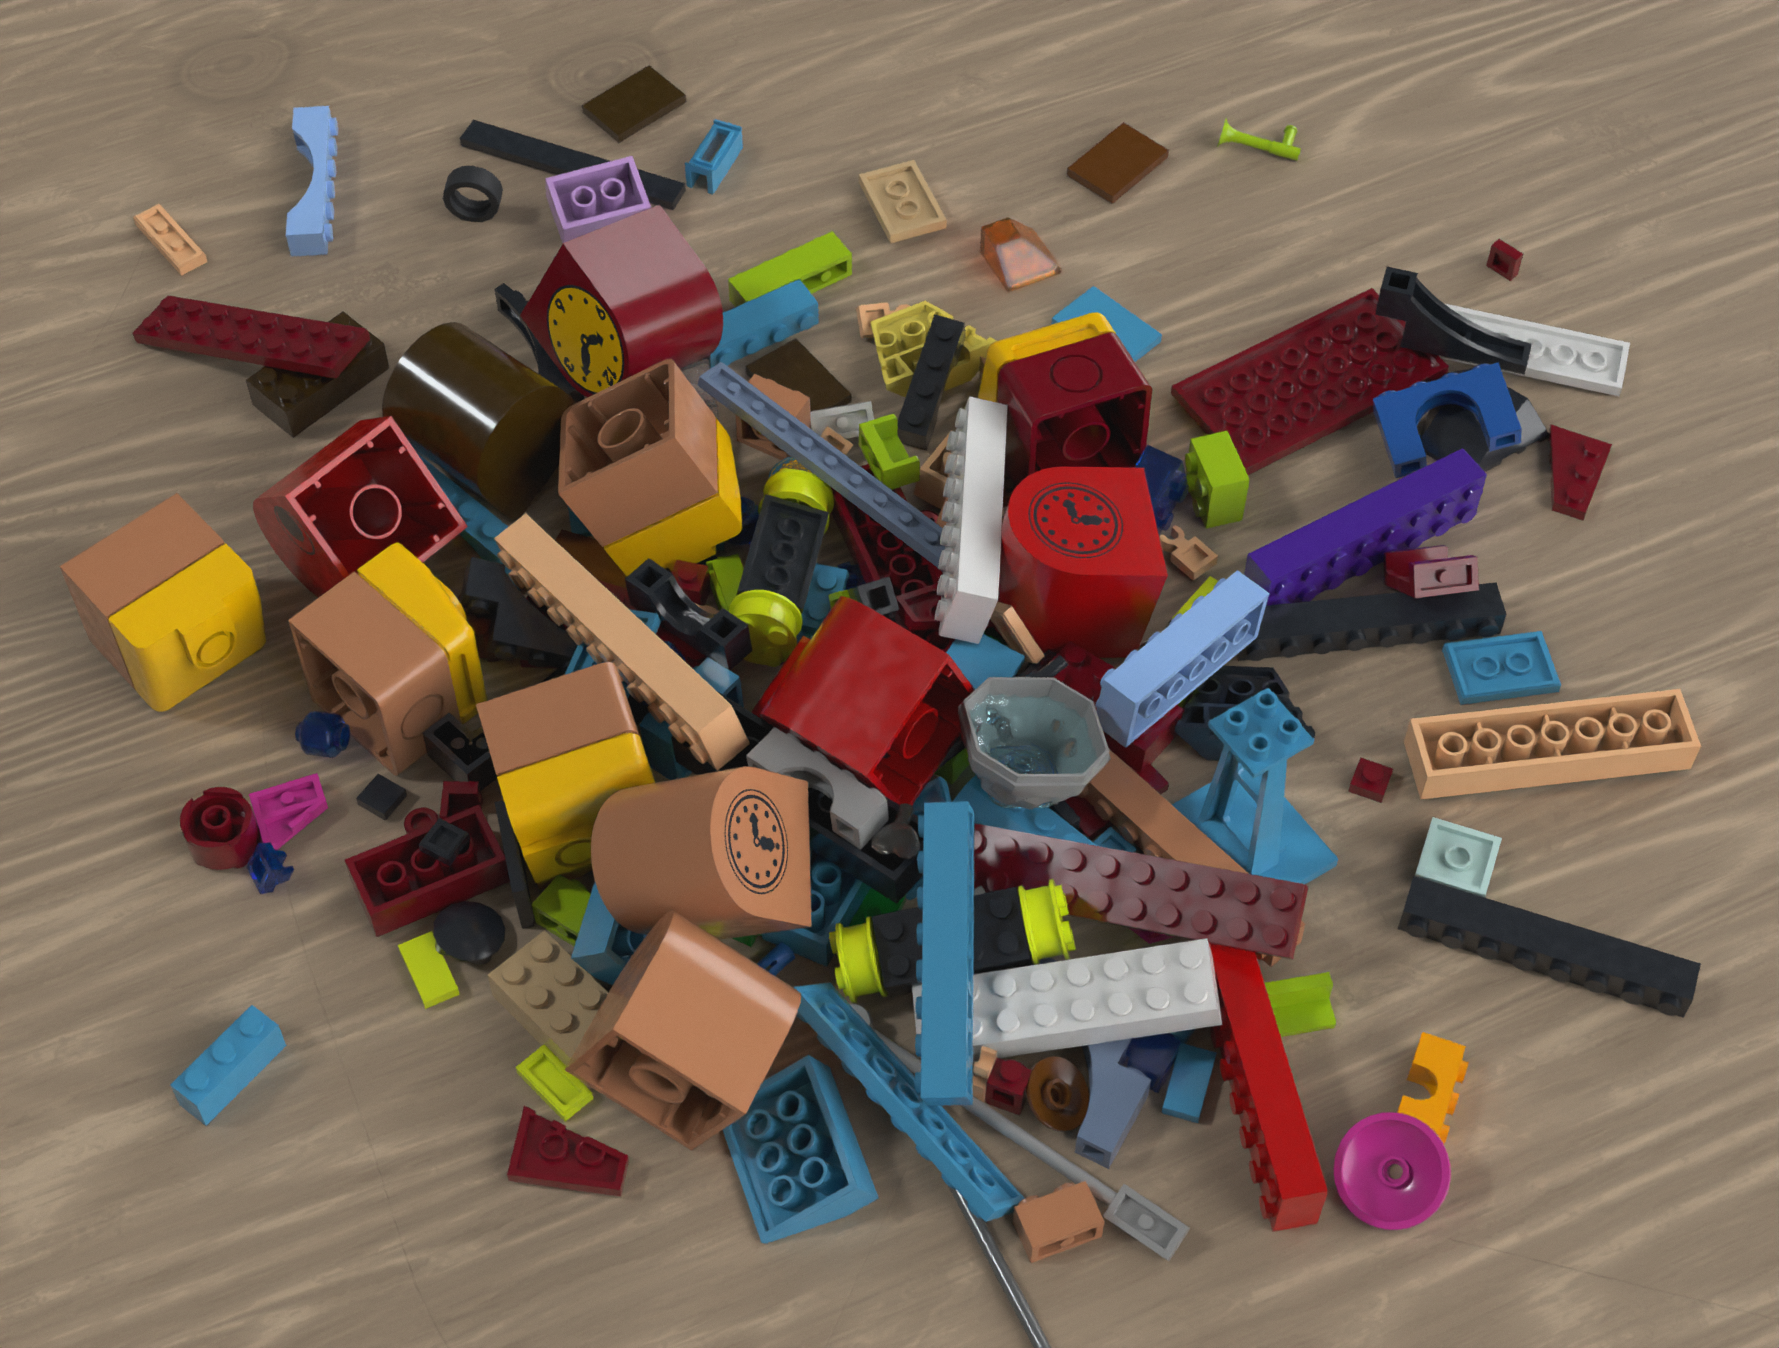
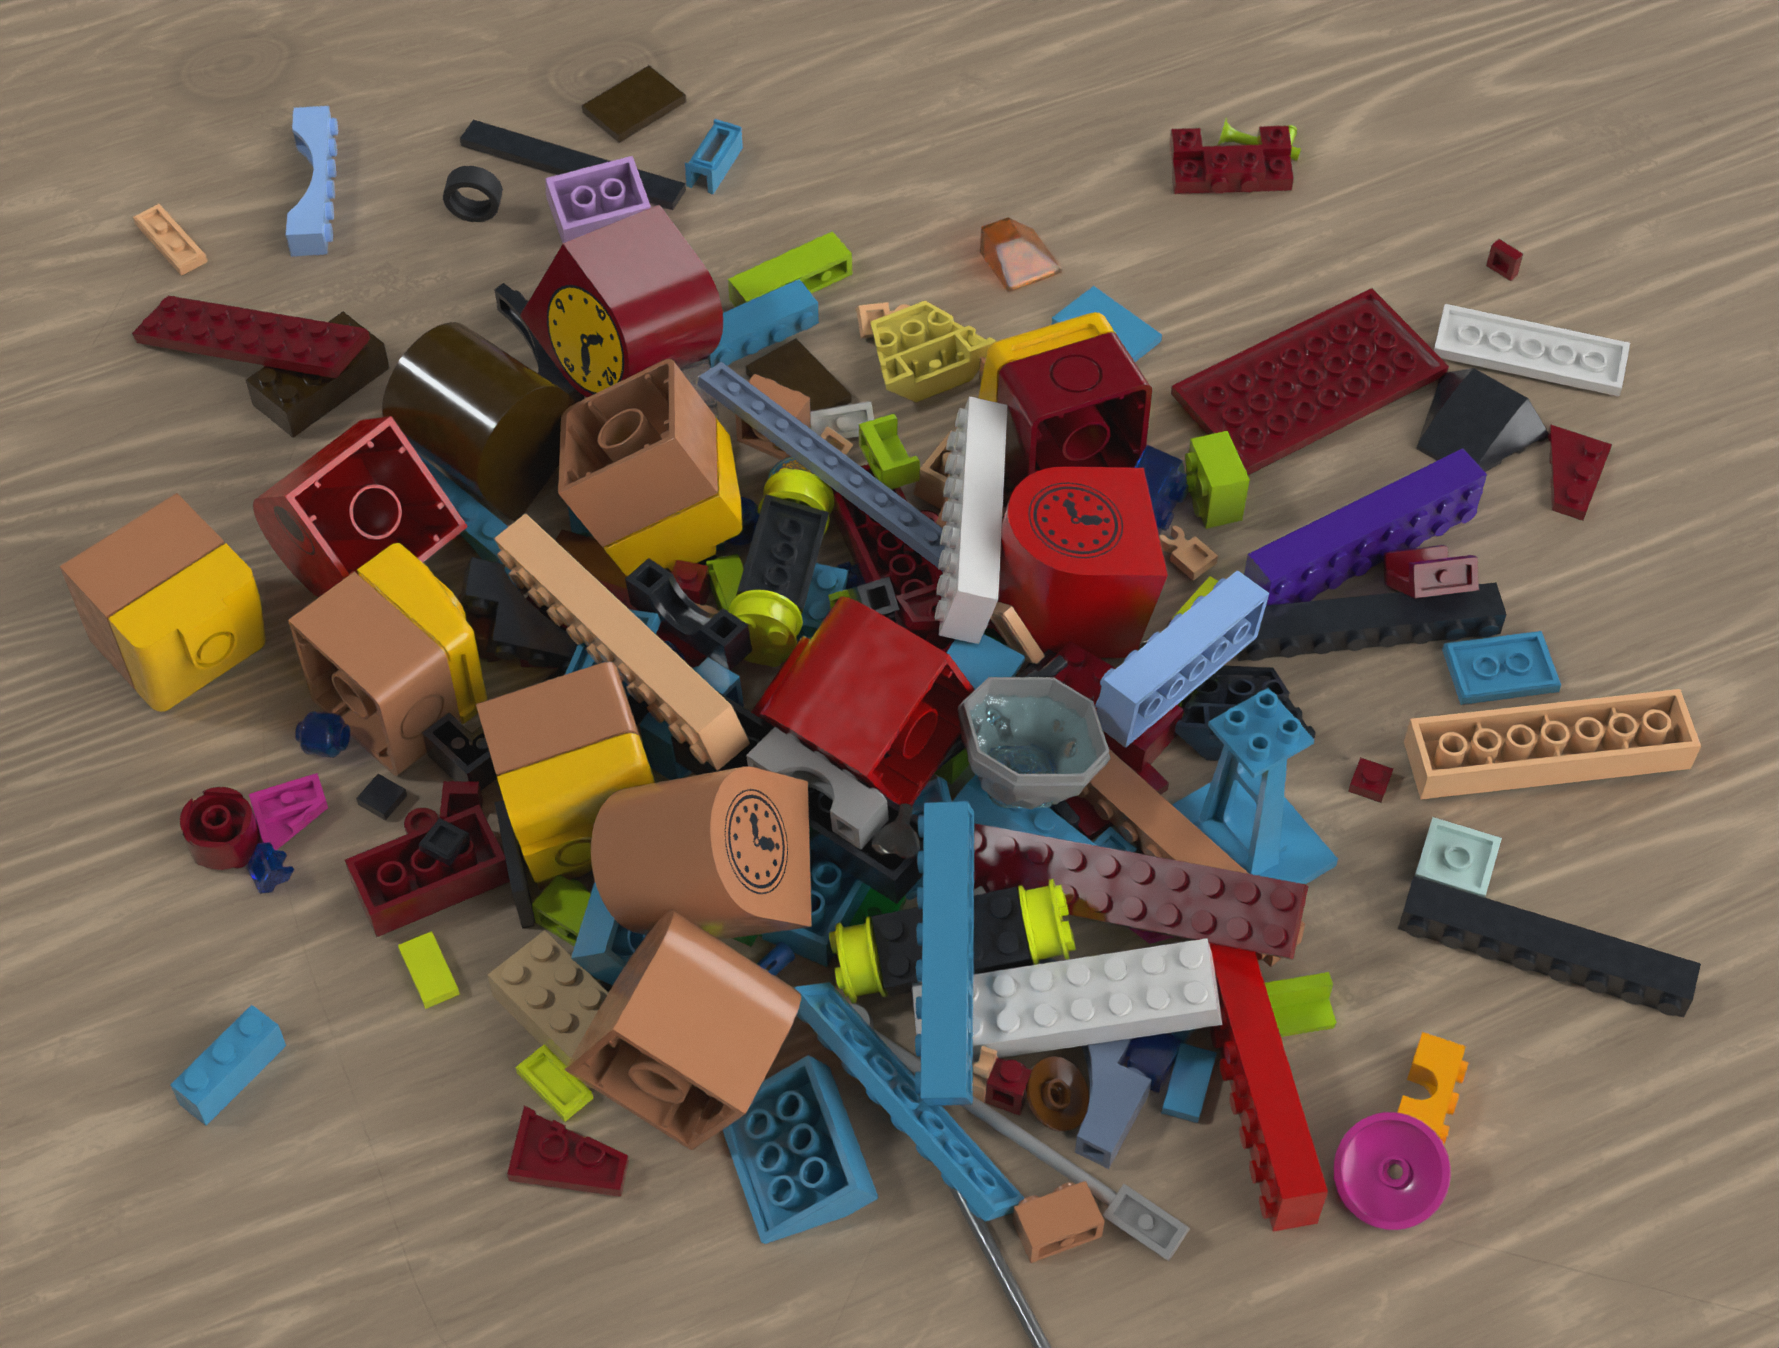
black dish [433,901,506,965] -> none
tan plate [859,160,947,244] -> none
black arch [897,314,966,450] -> none
reddish brown tile [1067,122,1169,204] -> none
blue arch [1373,362,1522,478] -> none
black arch [1375,266,1532,375] -> none
none -> dark red bracket [1169,126,1294,194]

